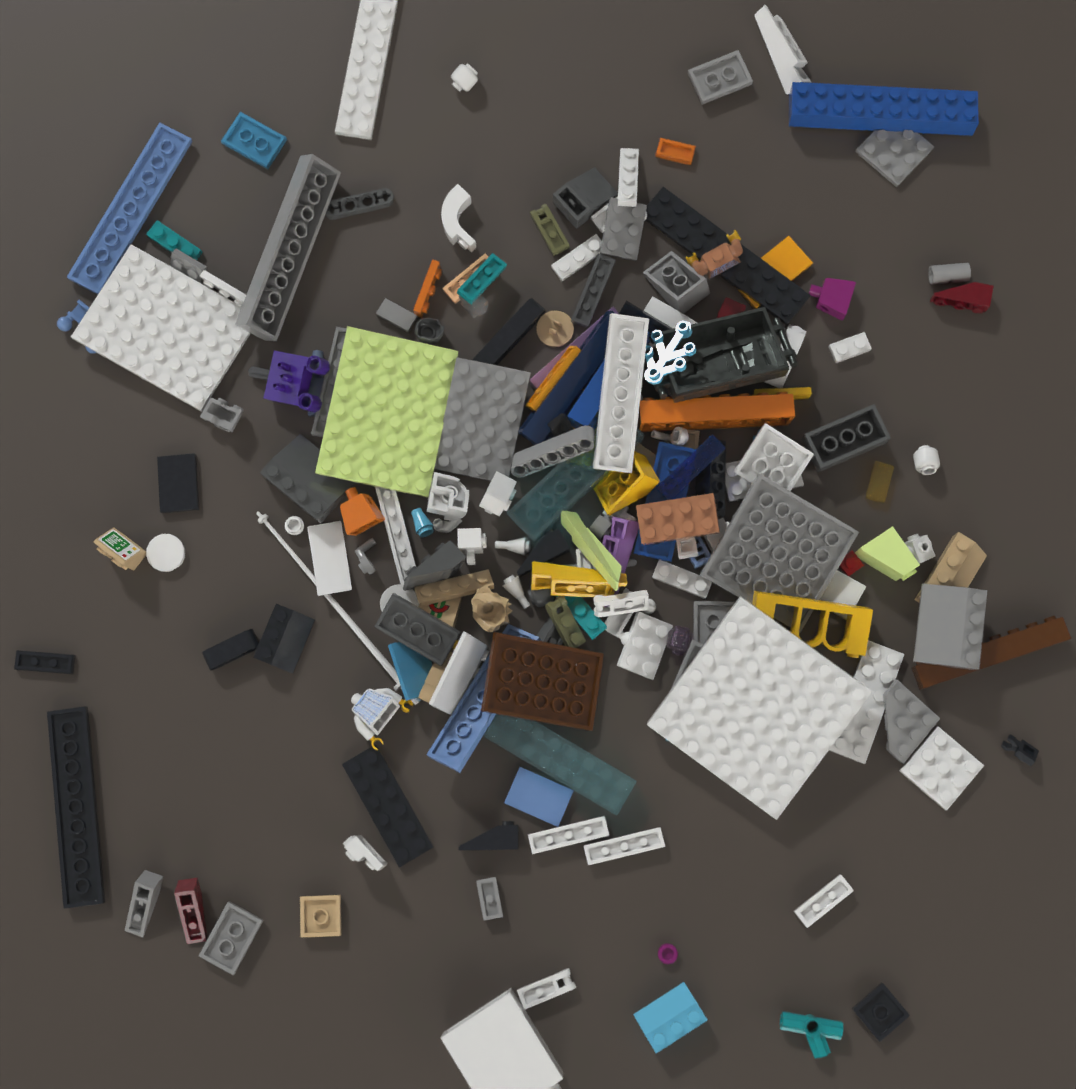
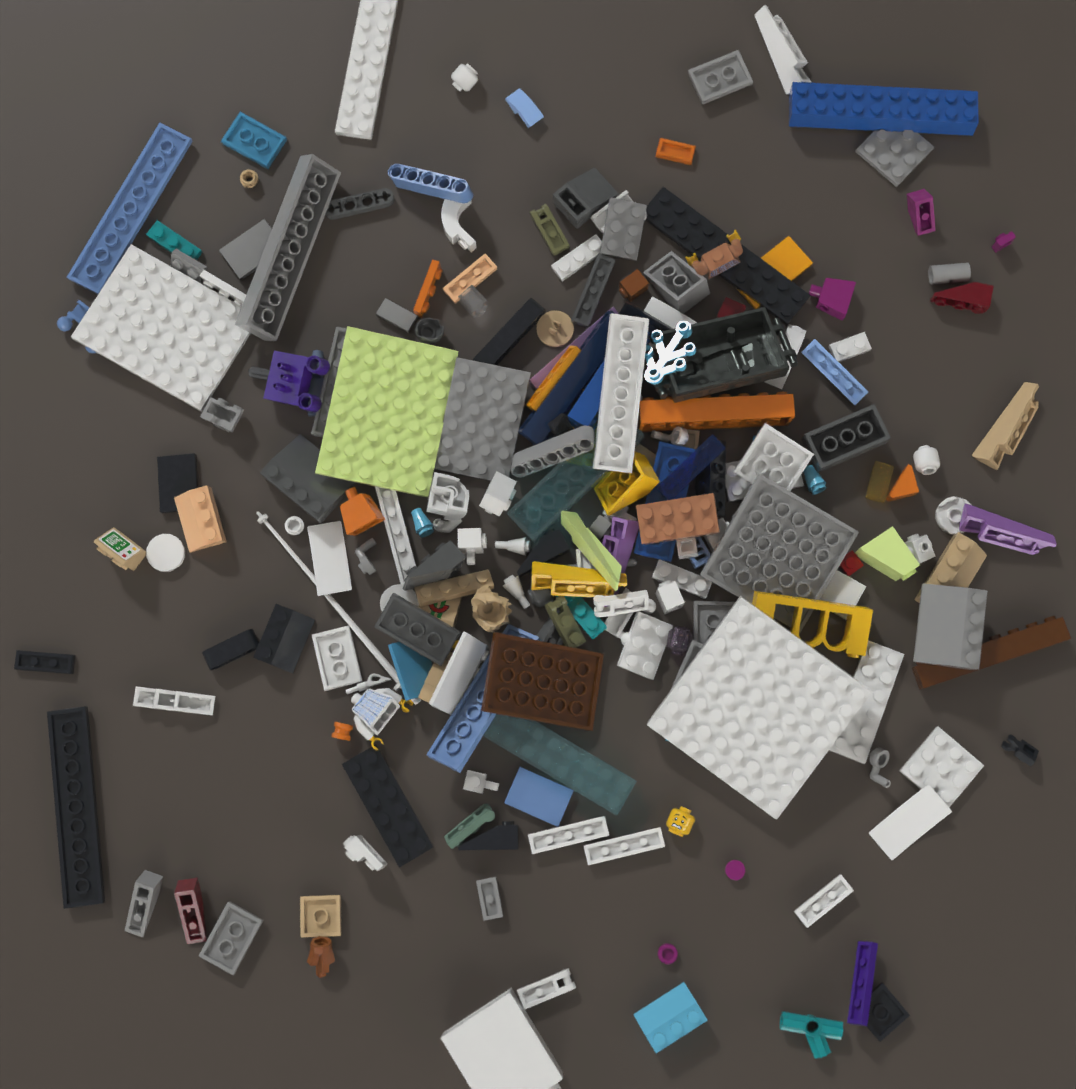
teal plate [457,253,507,305] -> none
white plate [618,148,639,207] -> none
yellow tile [752,387,812,400] -> none
light grey plate [883,680,940,764] -> none
none -> white slope [133,686,215,715]
none -> light nougat slope [174,485,227,553]
none -> light grey tile [219,219,272,280]
none -> tan plate [240,169,259,188]
none -> dark orange rock [307,936,335,978]
none -> white tile [312,625,363,691]
none -> orange wheel [331,722,354,741]
none -> white hand [346,673,391,694]
none -> medium blue beam [388,164,473,203]
none -> sand green plate [444,804,495,849]
none -> white plate [463,770,499,794]
none -> light blue slope [505,88,544,128]
none -> dark orange brick [619,269,649,302]
none -> white brick [655,580,685,615]
none -> yellow head [666,806,695,837]
none -> magenta tile [725,860,745,880]
none -> light blue plate [801,339,869,405]
none -> medium azure cone [803,465,826,495]
none -> dark purple plate [847,941,878,1026]
none -> white sticker [869,784,952,860]
none -> light grey plate [870,747,891,788]
none -> orange slope [886,464,919,501]
none -> magenta slope [907,189,936,236]
none -> white tile [935,496,971,535]
none -> medium lavender wedge [959,503,1057,555]
none -> tan wedge [972,382,1039,470]
none -> magenta plate [992,231,1016,253]

